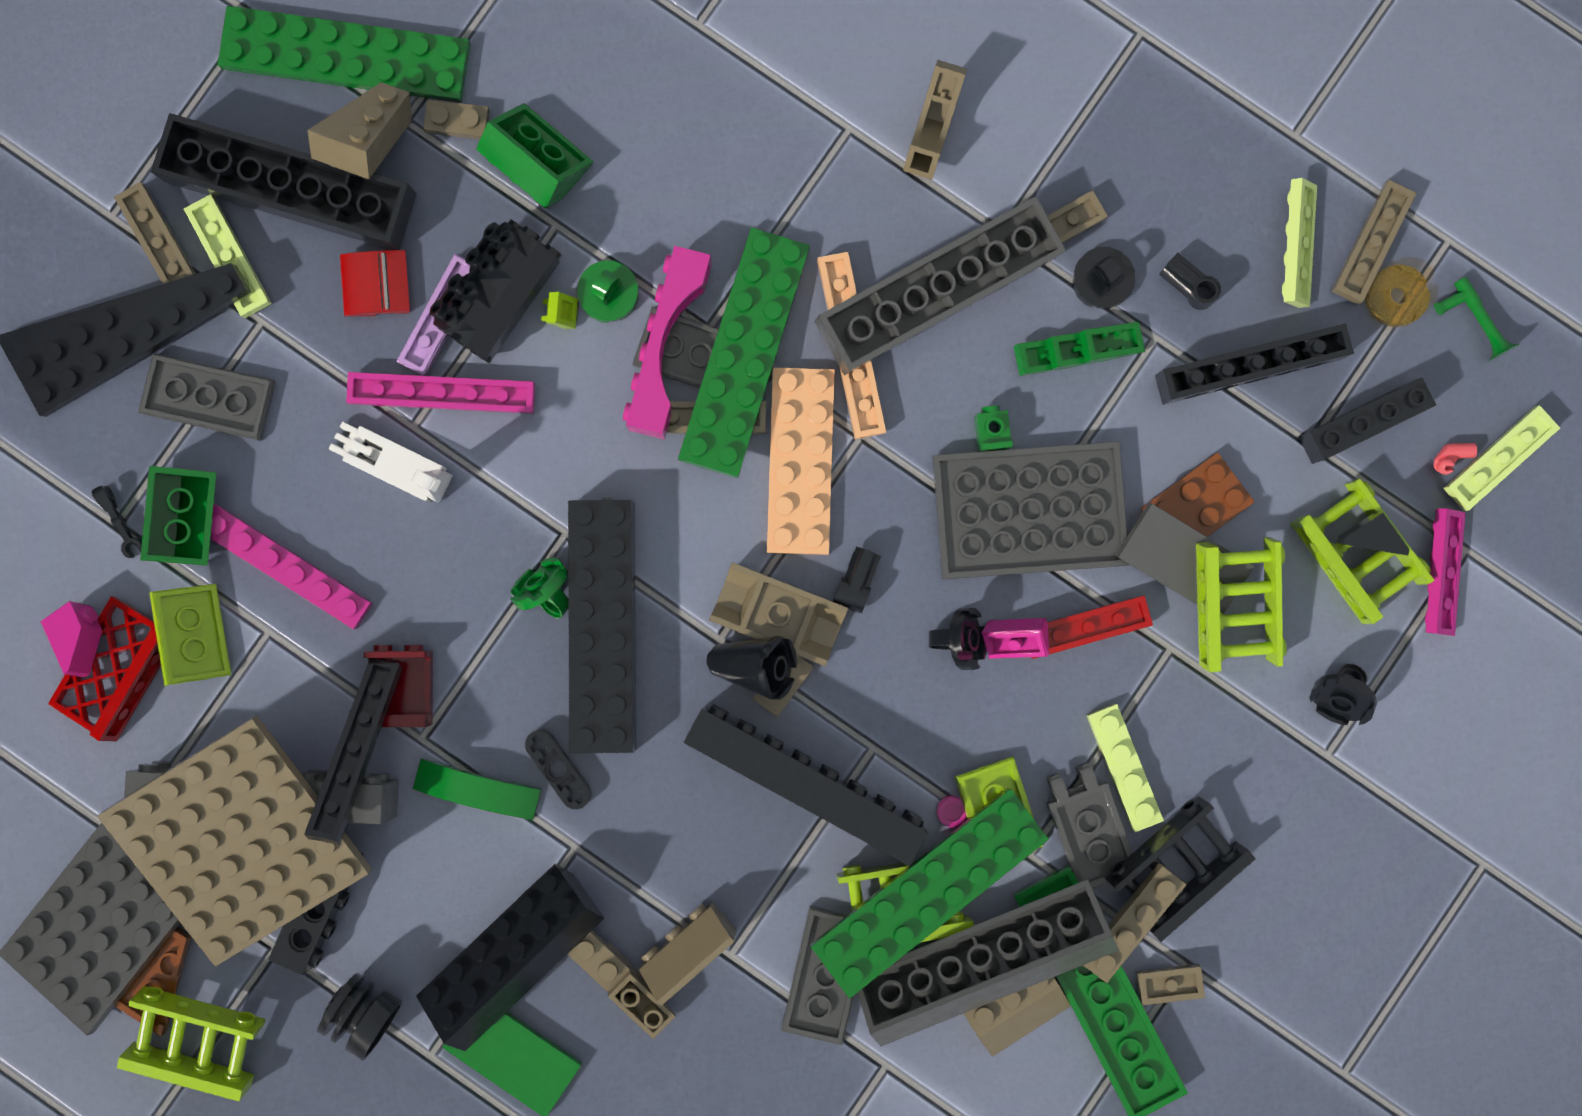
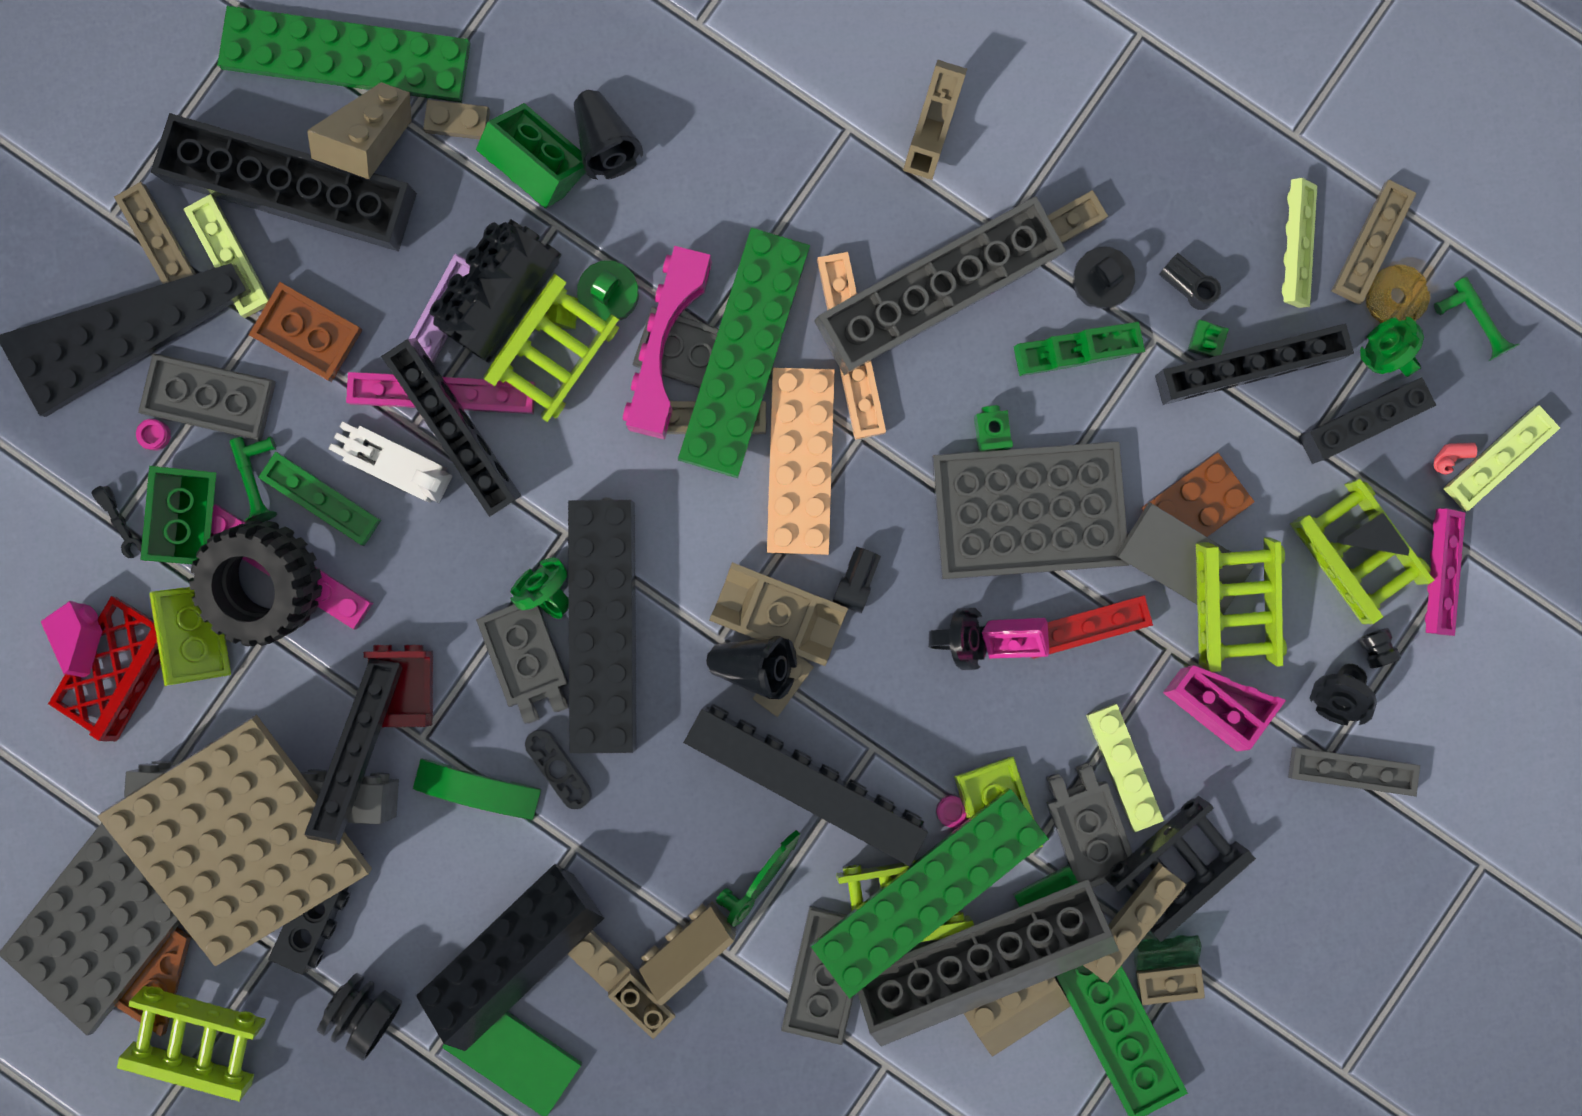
red slope [339,250,410,317] -> none
none -> dark pink tile [136,419,171,451]
none -> black tyre [190,520,322,647]
none -> green piece [229,436,277,523]
none -> dark orange plate [248,282,363,383]
none -> green plate [258,452,381,546]
none -> black brick [381,338,521,517]
none -> dark grey tile [476,604,569,724]
none -> lime fence [483,273,619,422]
none -> black cone [574,90,643,180]
none -> green brick [716,830,801,927]
none -> clear green plate [1134,935,1202,971]
none -> dark pink wedge [1163,665,1286,752]
none -> green tile [1187,319,1229,358]
none -> dark grey plate [1288,747,1421,797]
none -> black wheel [1358,628,1401,669]
none -> green tile [1360,317,1424,377]

